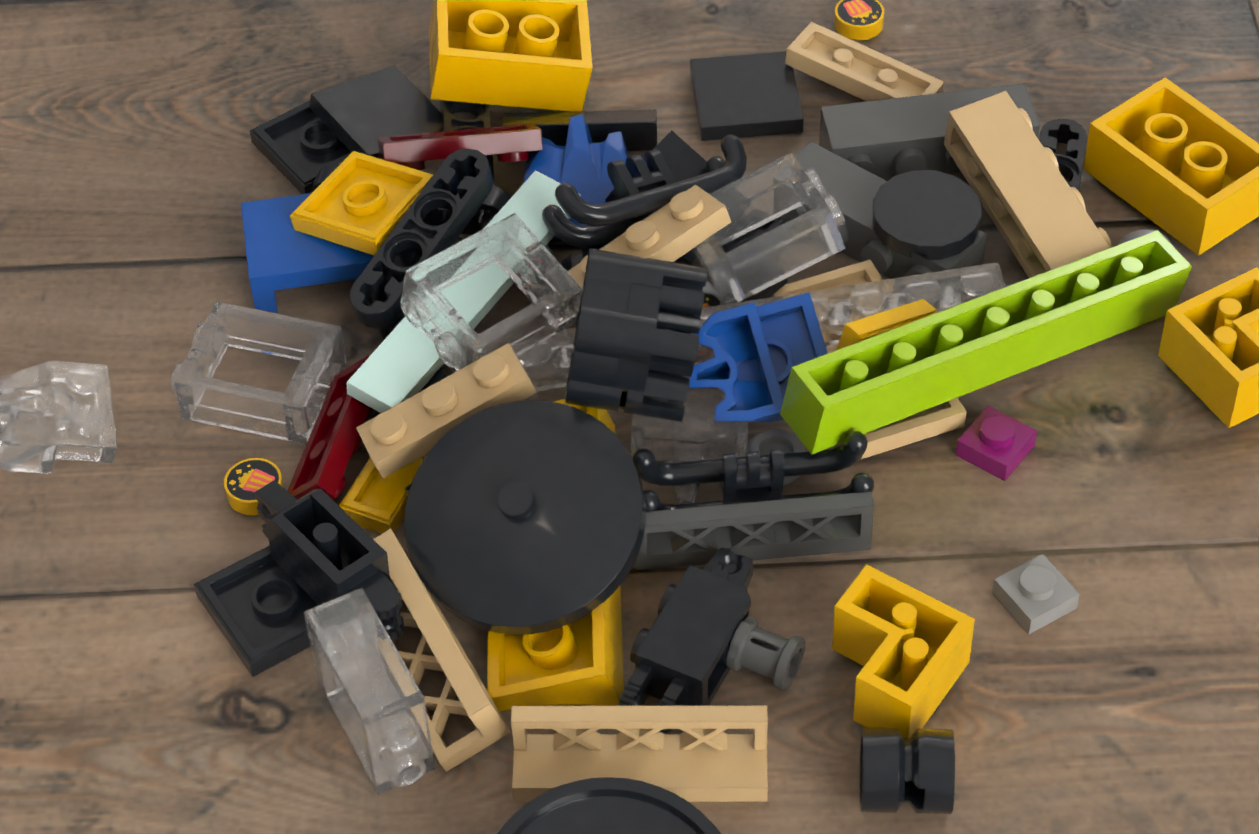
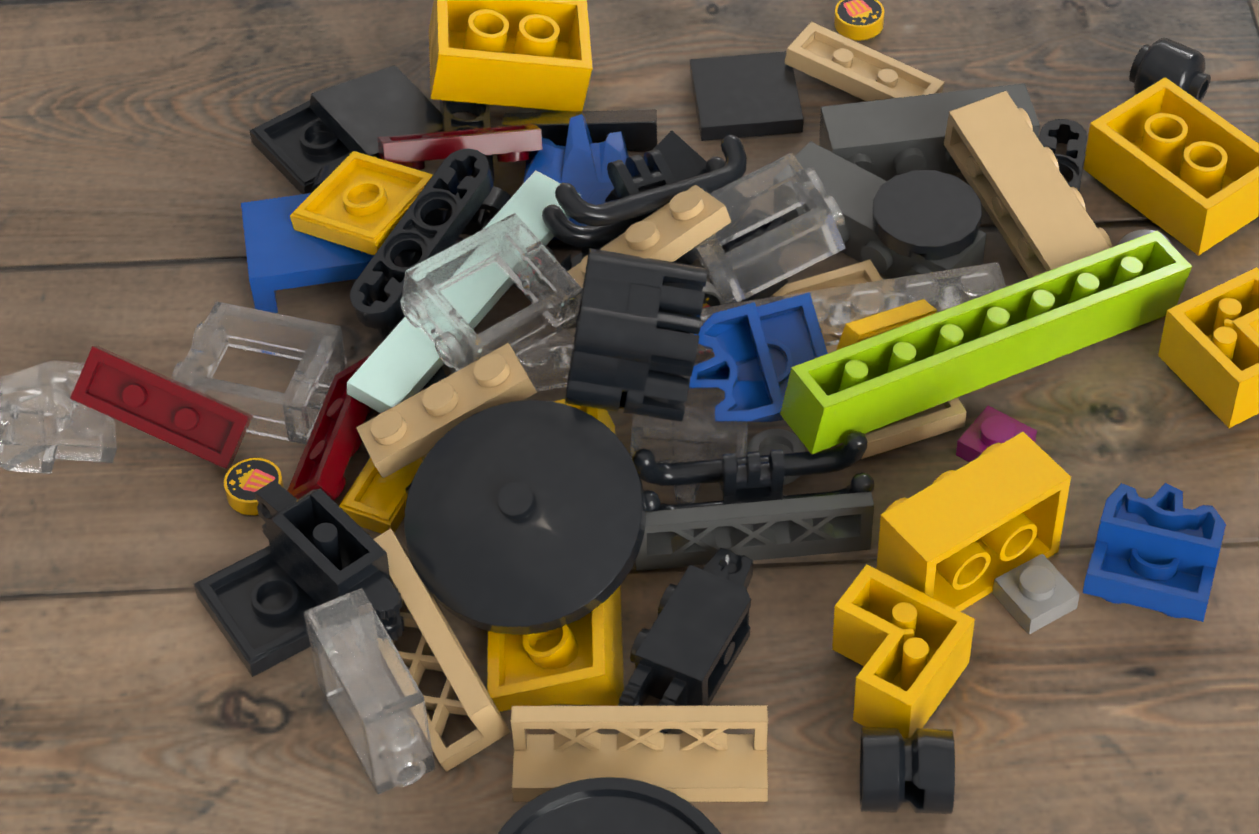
dark grey bush [726,617,806,691] -> none
none -> dark red plate [70,346,253,469]
none -> yellow brick [876,432,1071,611]
none -> blue plate [1082,483,1226,622]
none -> black head [1129,38,1211,102]

